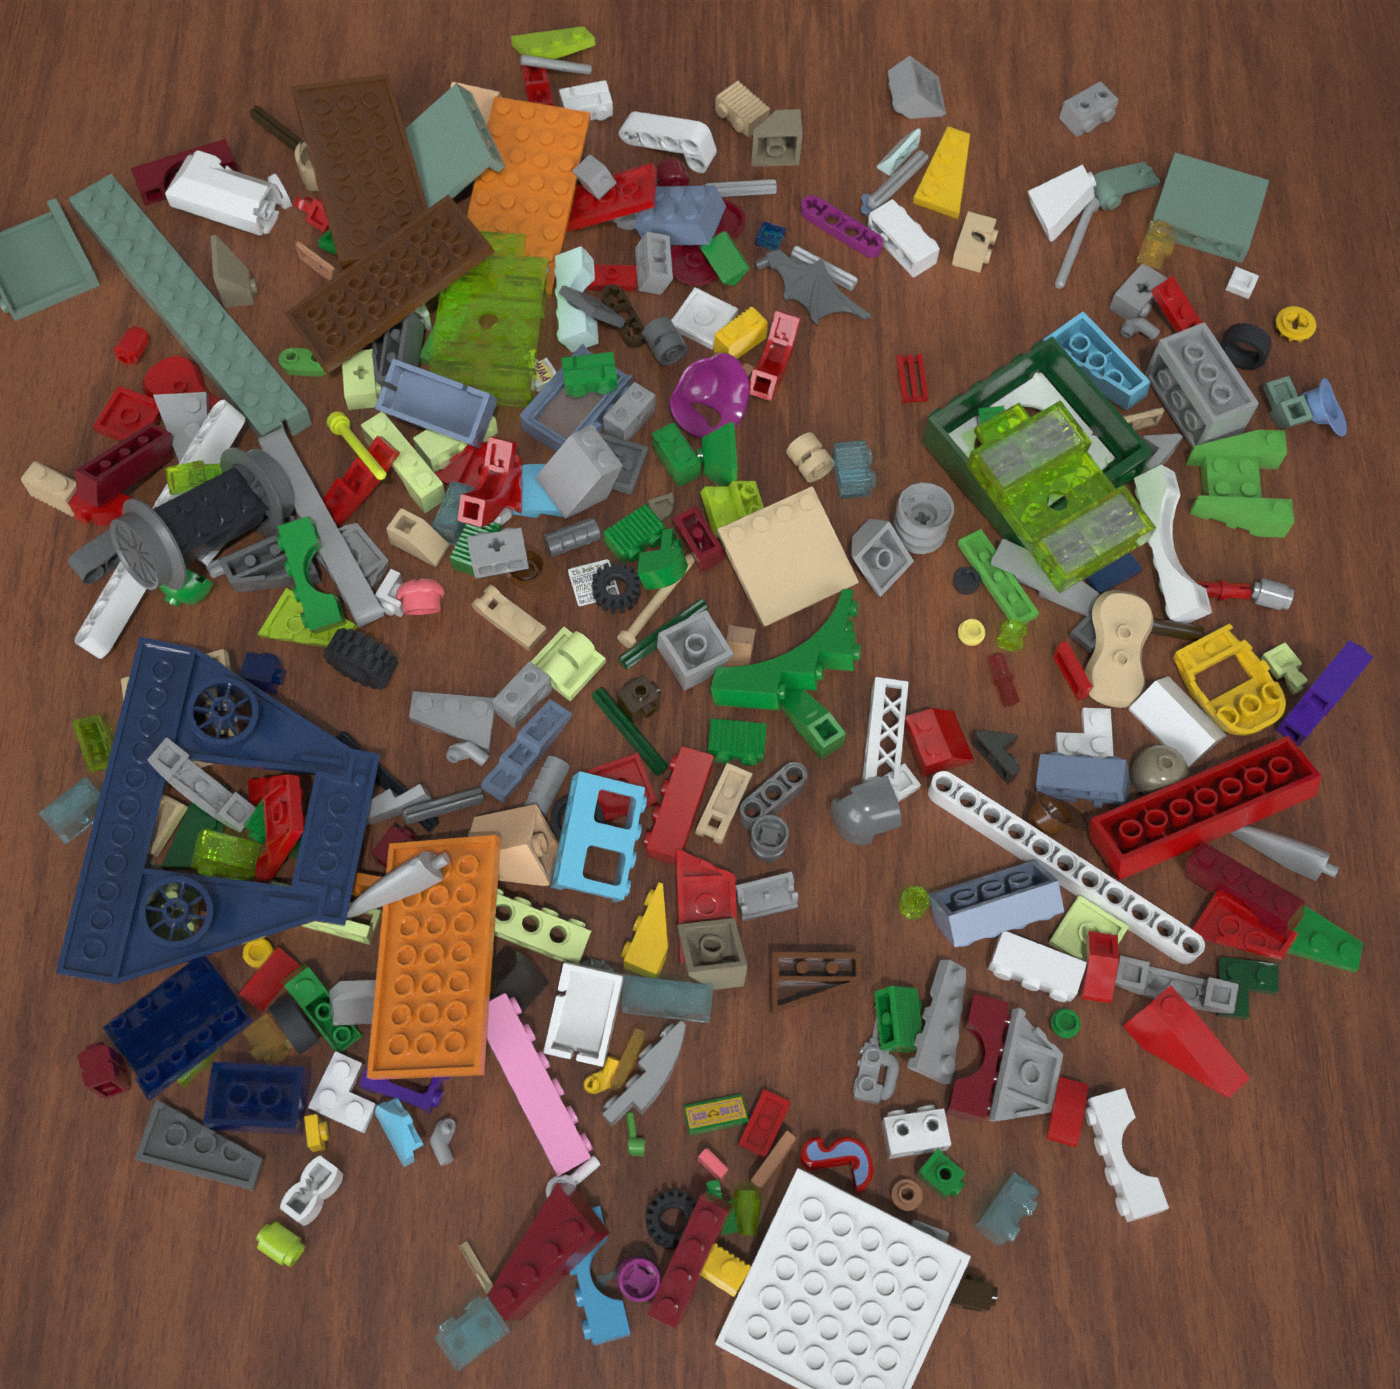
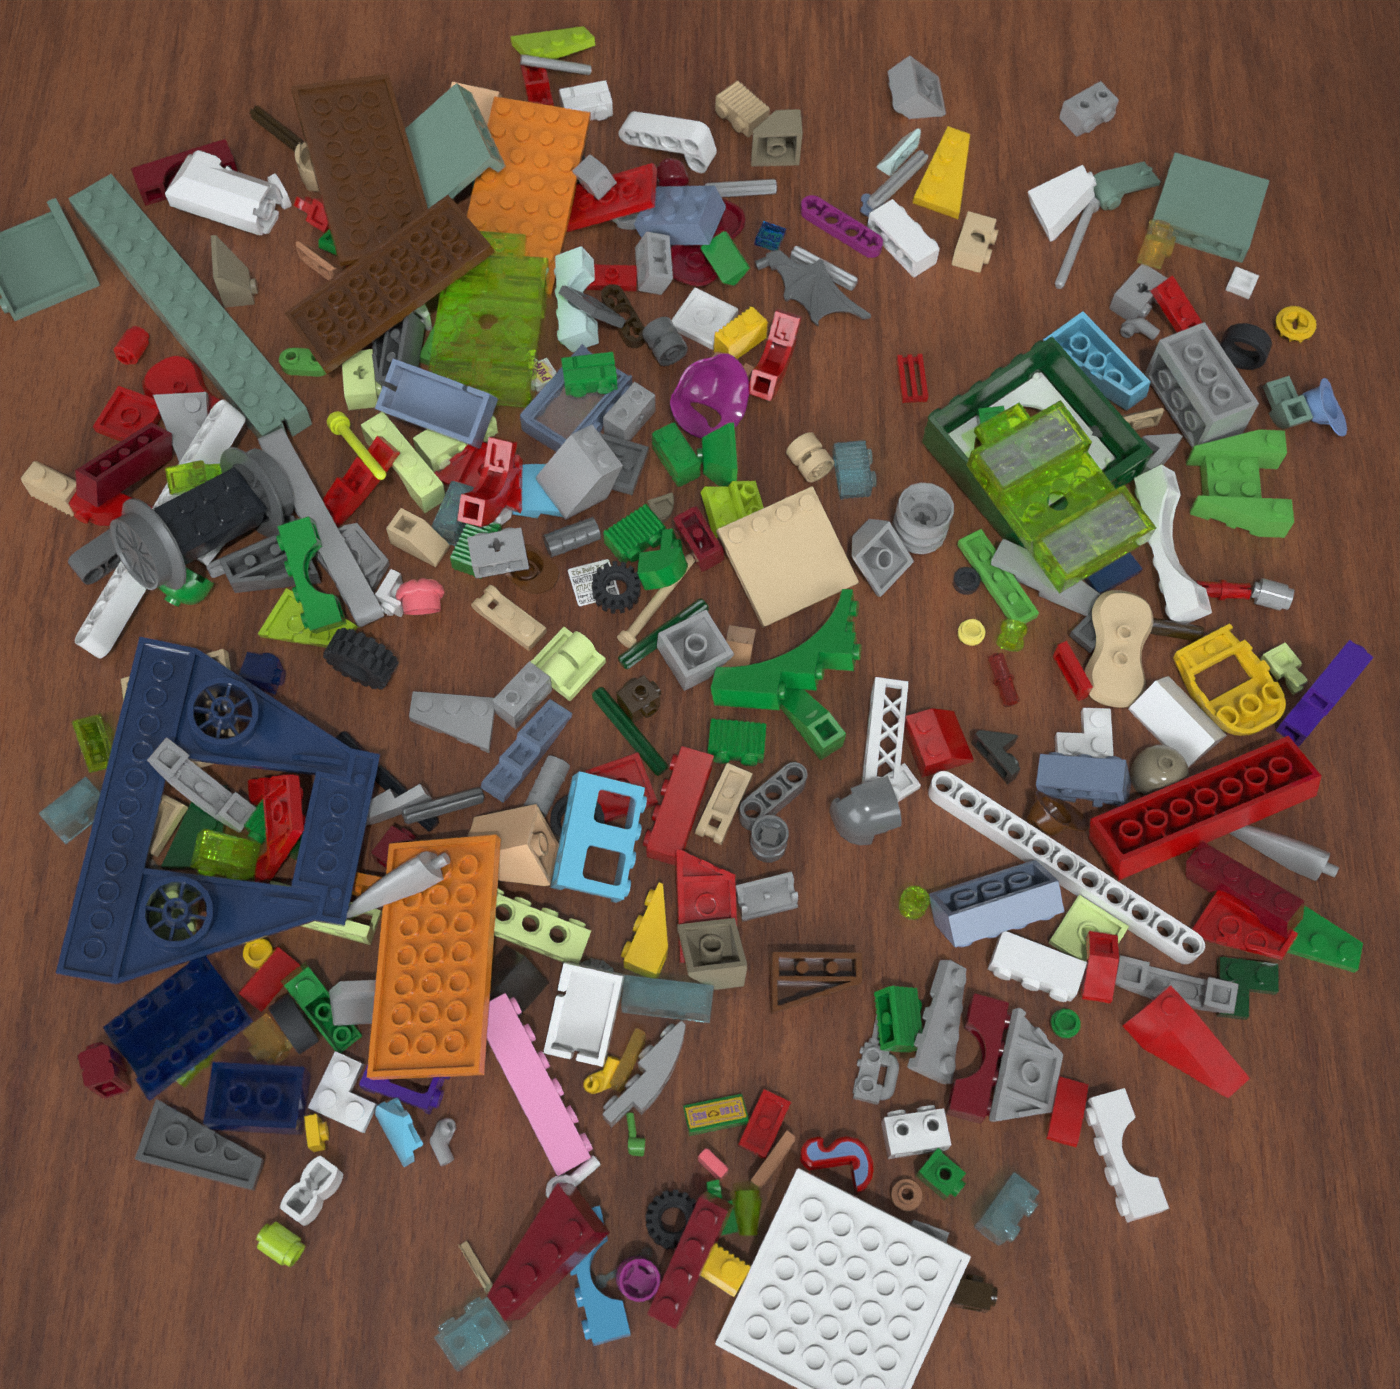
light grey arm [446,741,490,767] -> none

